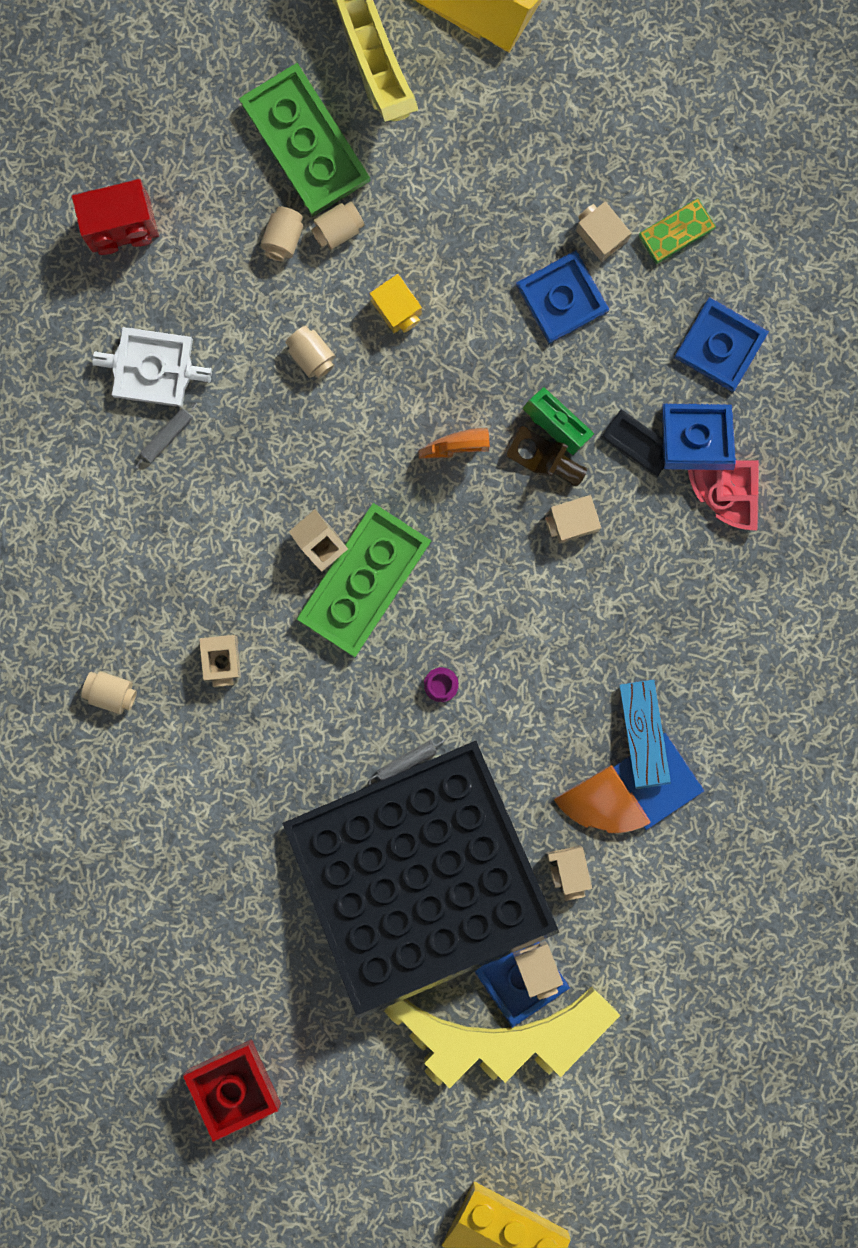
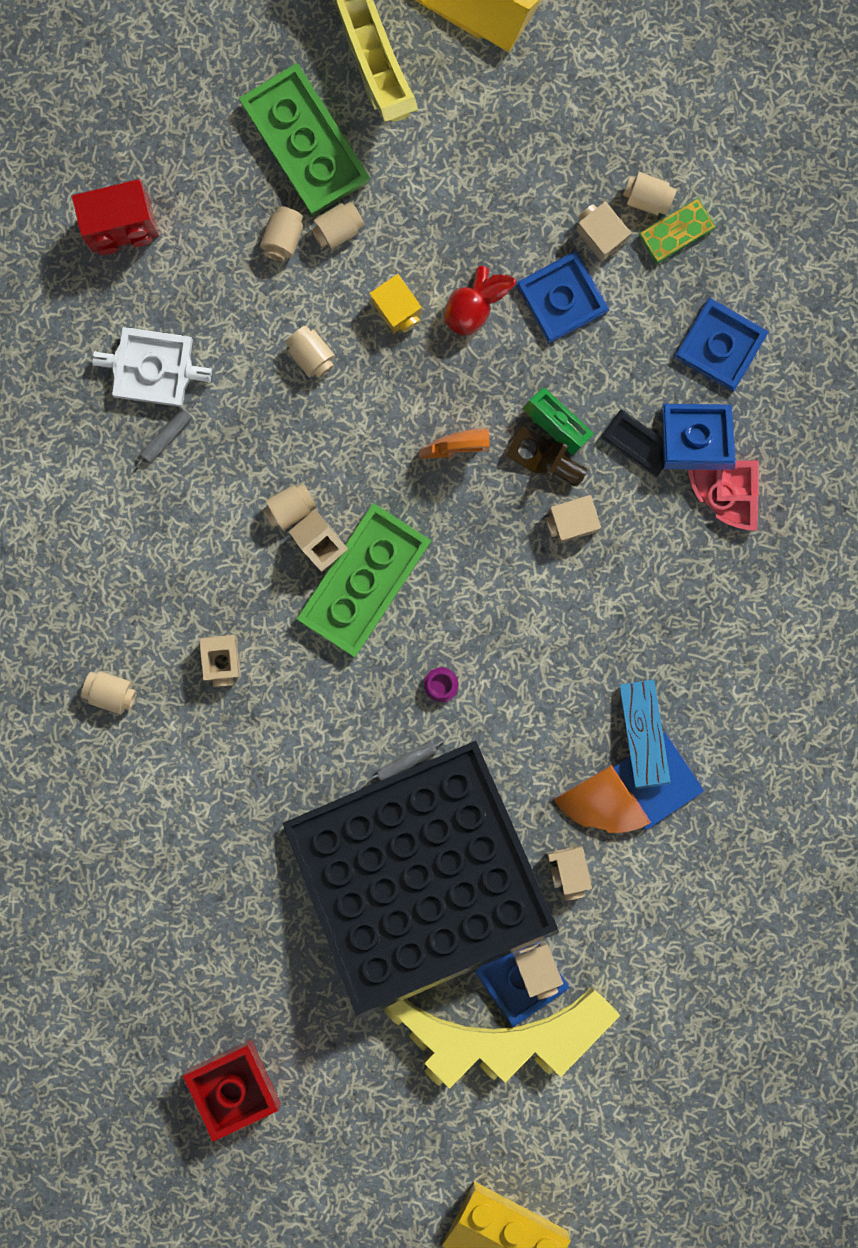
none -> tan brick [263,483,317,531]
none -> red piece [444,266,516,336]
none -> tan brick [623,172,677,216]

